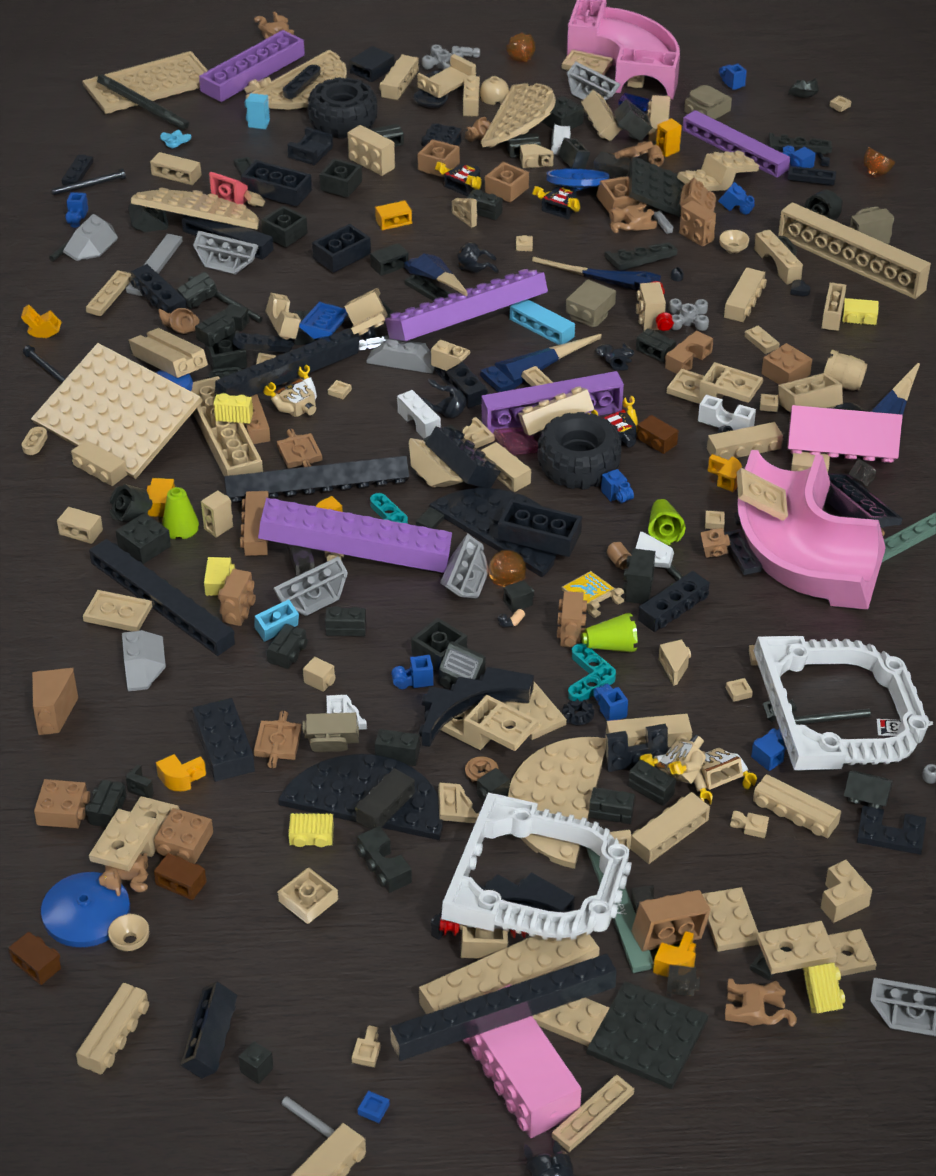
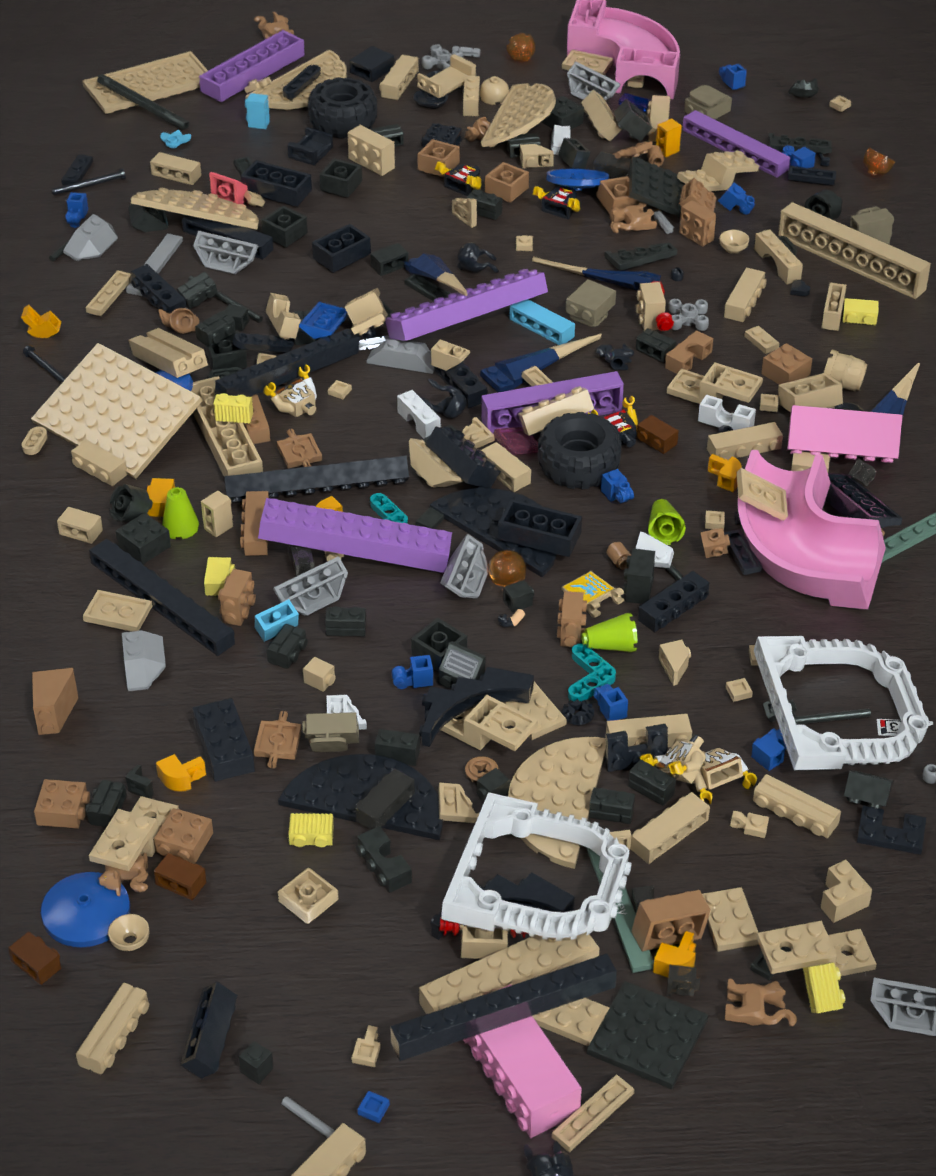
light orange brick [375,201,412,230] -> none

